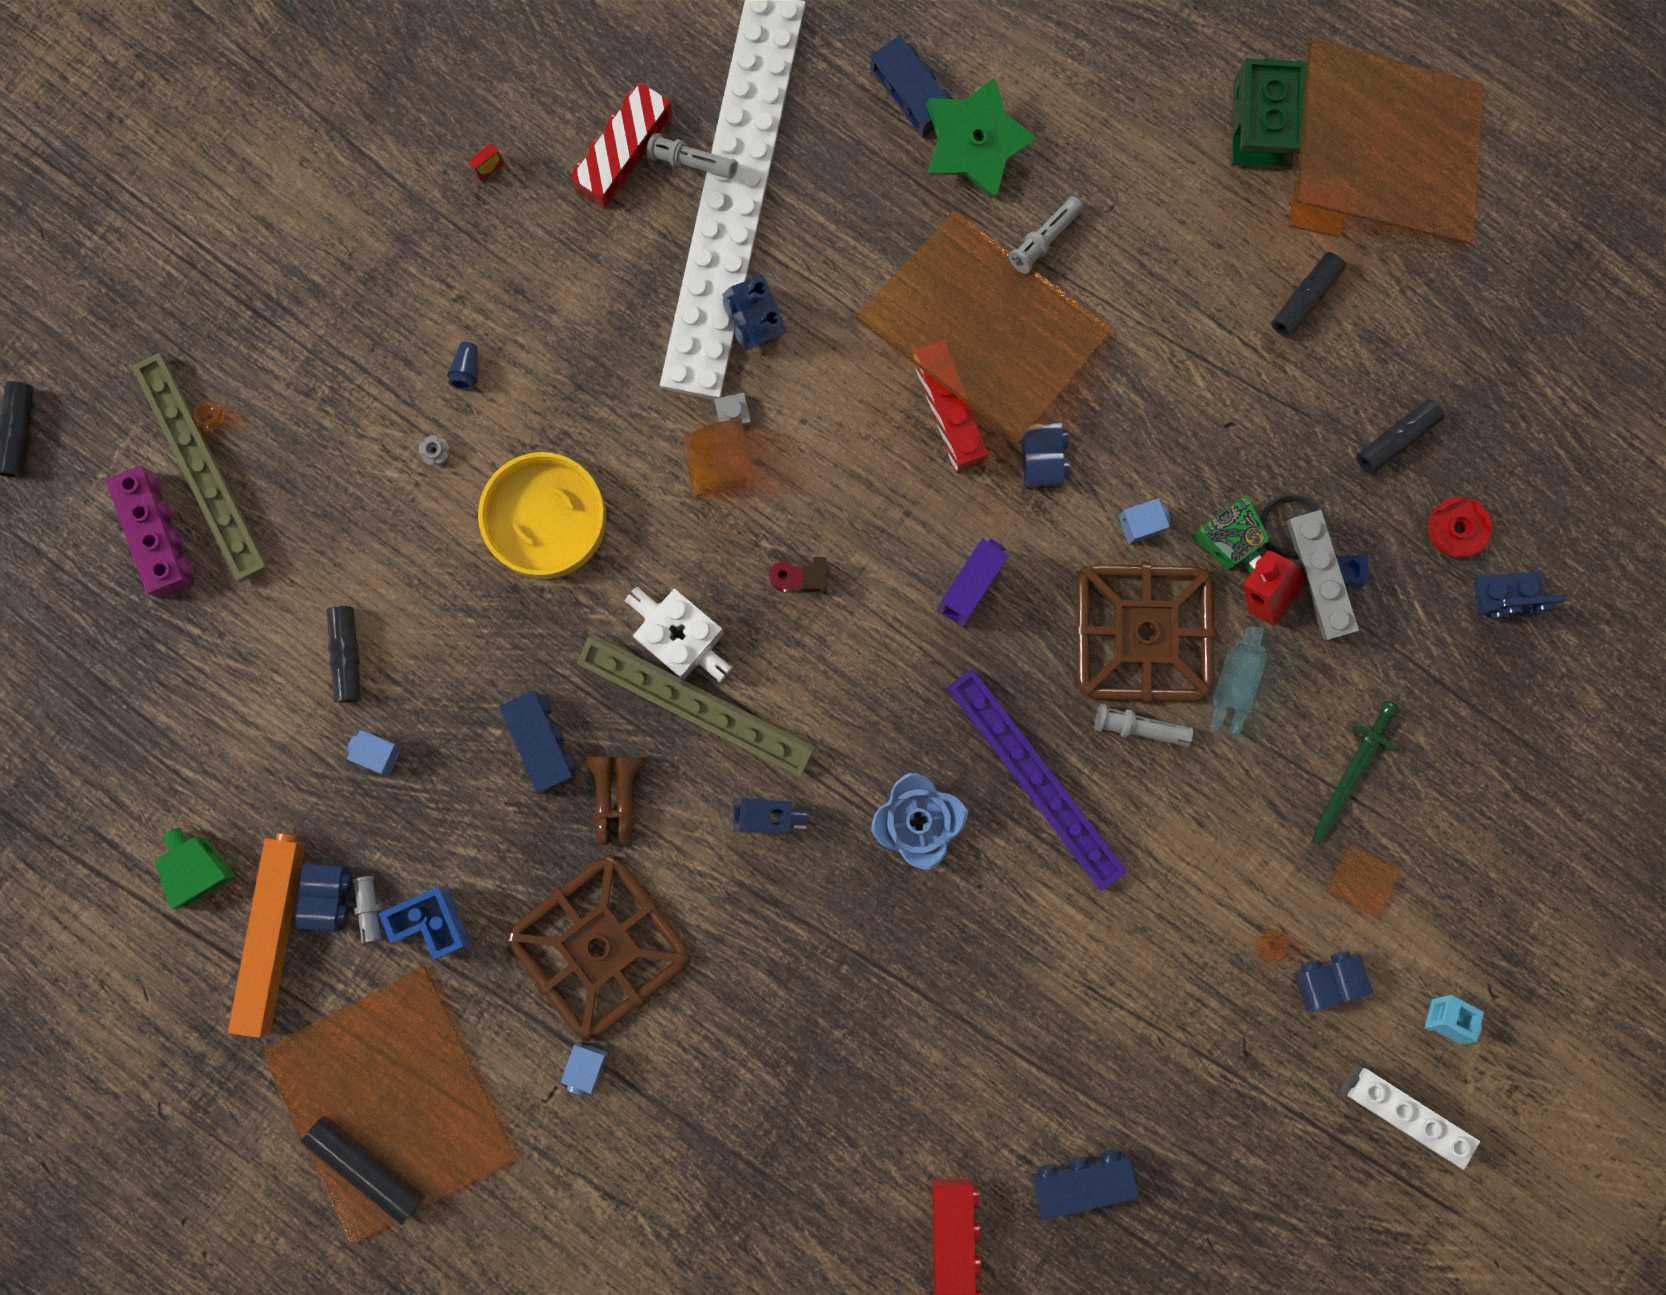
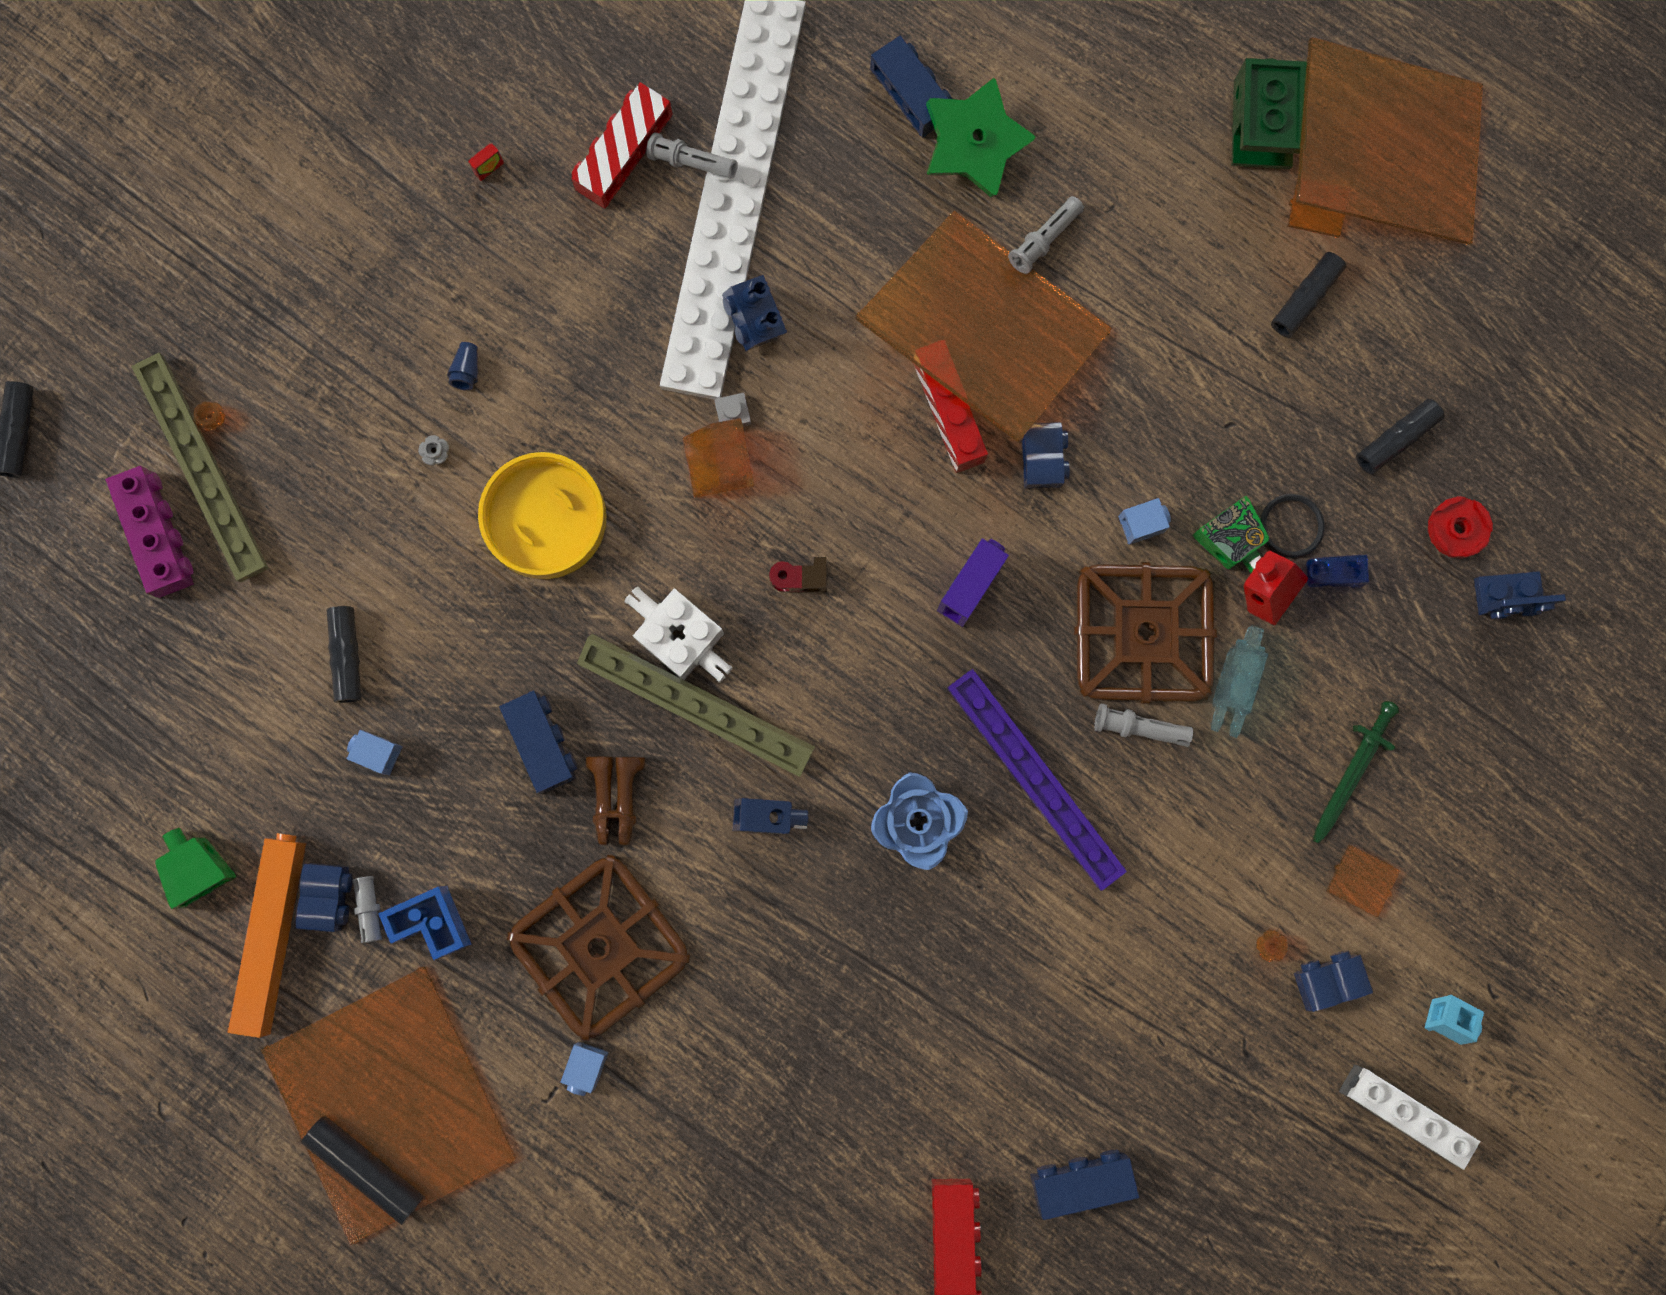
light grey arch [1286,510,1359,640] -> none

